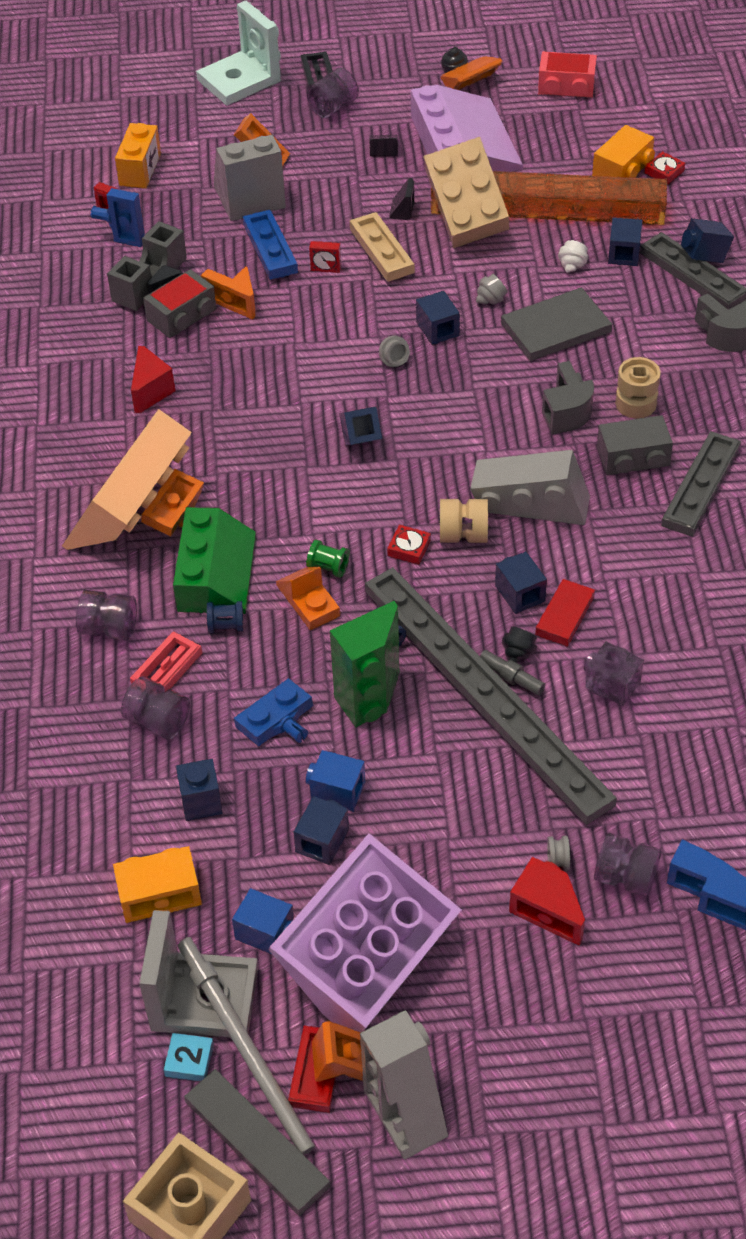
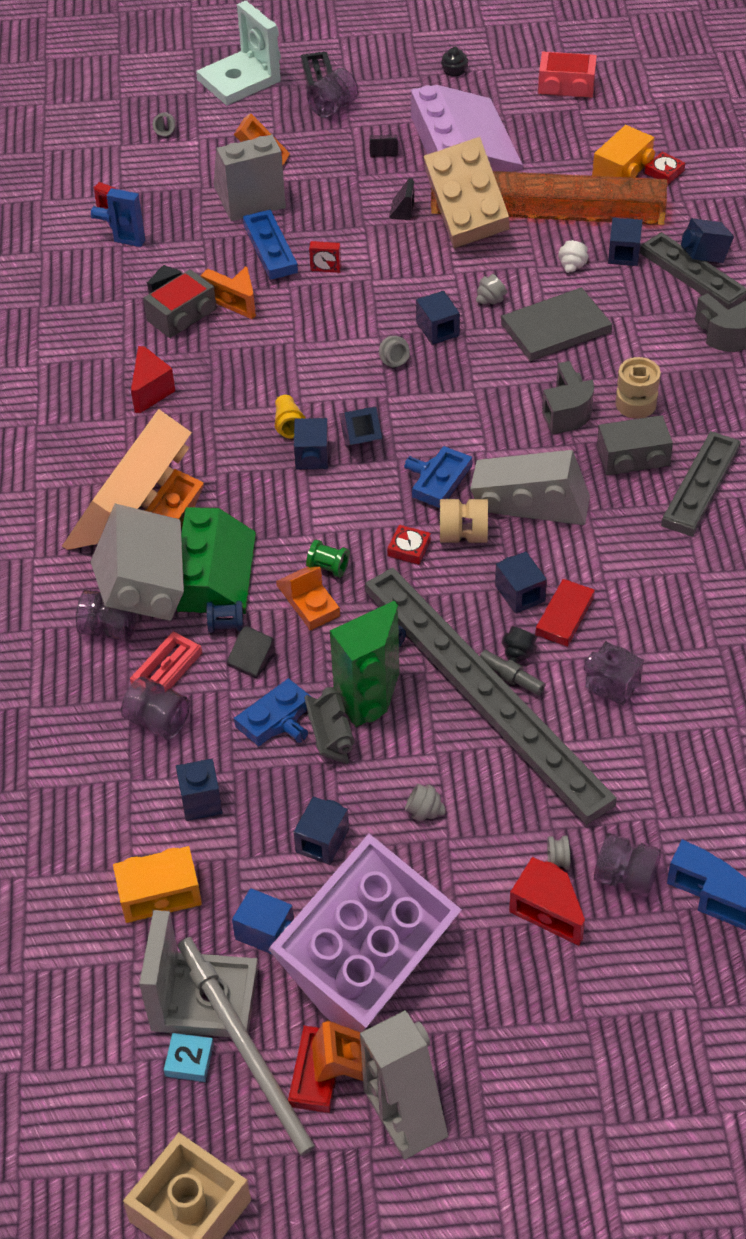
dark grey arch [107,221,187,311] -> none
light orange brick [115,123,161,189] -> none
dark grey tile [184,1069,331,1216] -> none
blue brick [306,750,365,812] -> none
tan plate [350,212,415,282] -> none
orange slope [441,56,502,90] -> none
none -> light grey slope [91,503,184,621]
none -> light grey hinge [153,112,176,136]
none -> black slope [227,626,276,679]
none -> yellow cone [275,395,305,439]
none -> dark blue brick [294,418,329,470]
none -> dark grey hinge [304,687,355,764]
none -> blue plate [404,446,473,508]
none -> light grey plate [405,783,446,822]

